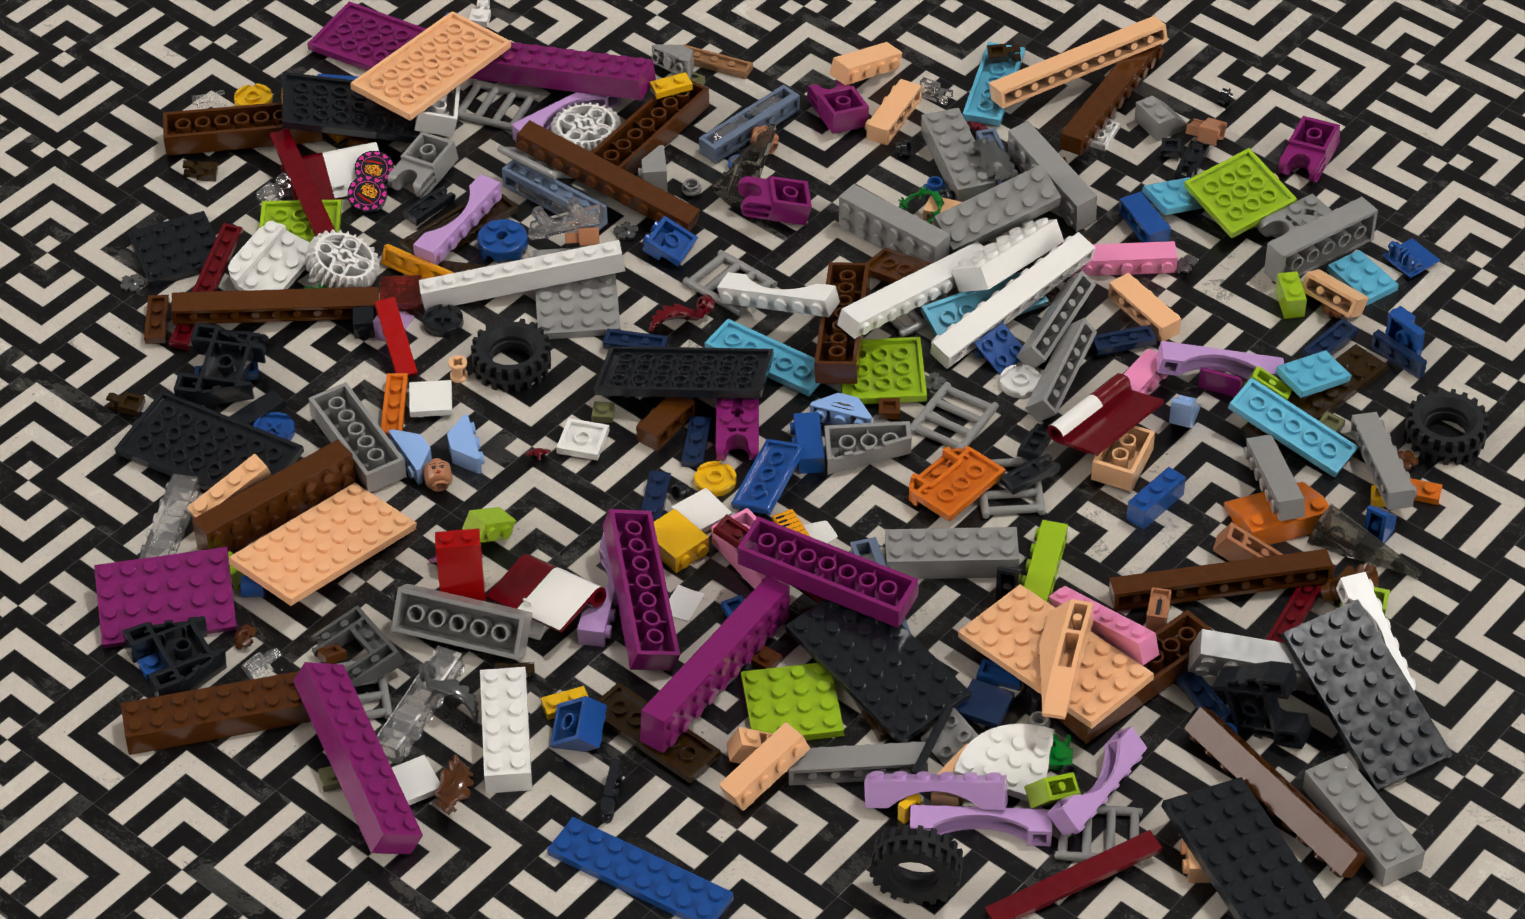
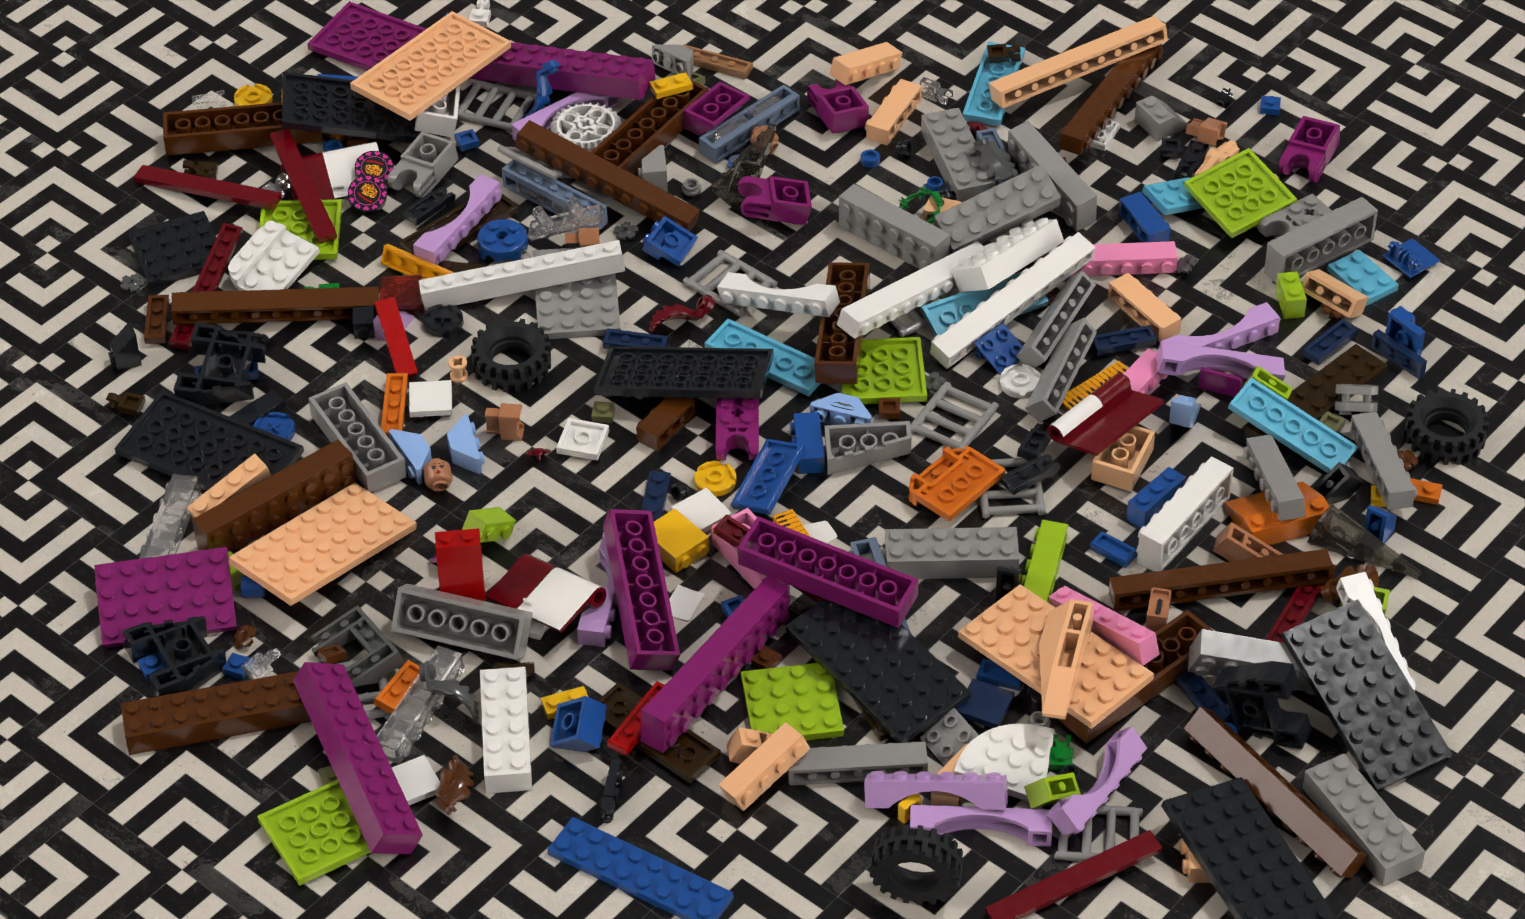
white gear [305,229,380,288] -> none
dark blue plate [681,416,712,468] -> none
reddish brown plate [866,247,932,284] -> none
black bar [911,705,953,774] -> none
medium azure plate [1275,350,1352,398] -> none
none -> black slope [108,322,142,371]
none -> dark red tile [133,165,282,210]
none -> blue plate [222,653,253,680]
none -> lime plate [257,779,371,886]
none -> blue tile [323,139,343,152]
none -> orange plate [373,660,421,715]
none -> blue plate [454,129,480,151]
none -> nougat piece [485,403,524,441]
none -> blue plant [523,59,561,118]
none -> red tile [607,681,664,756]
none -> magenta slope [684,82,750,136]
none -> blue tile [861,149,880,168]
none -> light orange tile [1060,361,1129,412]
none -> blue tile [1089,531,1138,568]
none -> white brick [1136,456,1233,572]
none -> lavender arch [1160,302,1280,350]
none -> light nougat piece [1194,140,1239,176]
none -> blue plate [1260,96,1281,116]
none -> black slope [1313,462,1364,505]
none -> light grey brick [1335,384,1378,415]

